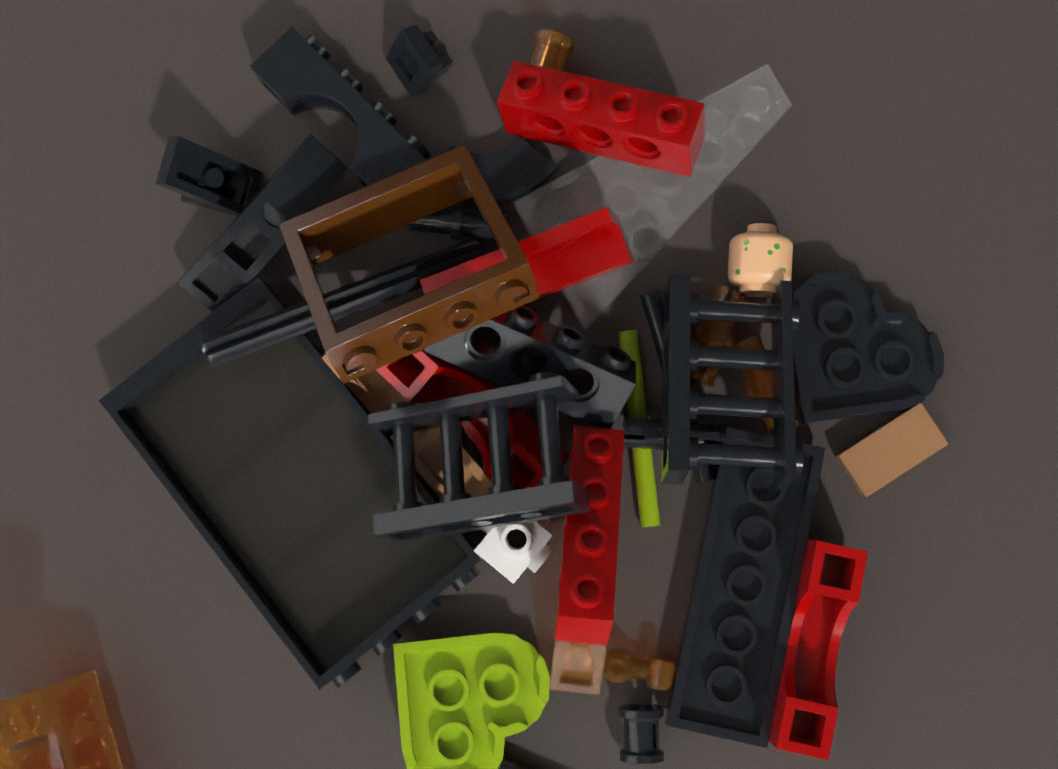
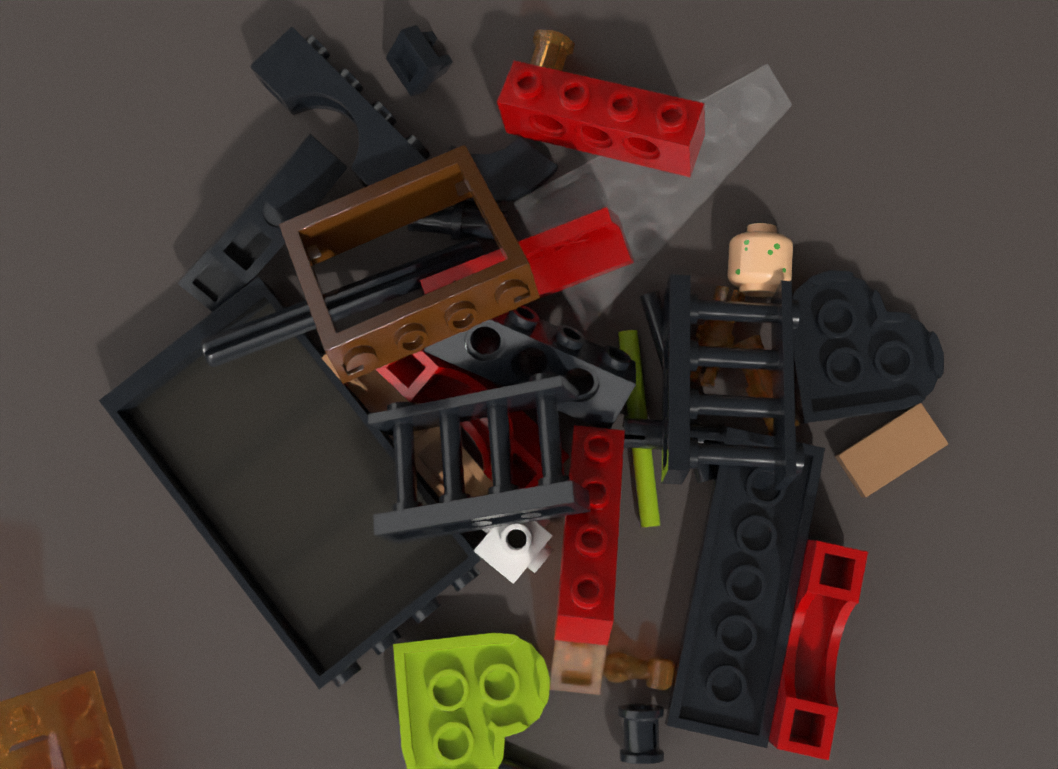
black slope [155,136,262,216] -> none

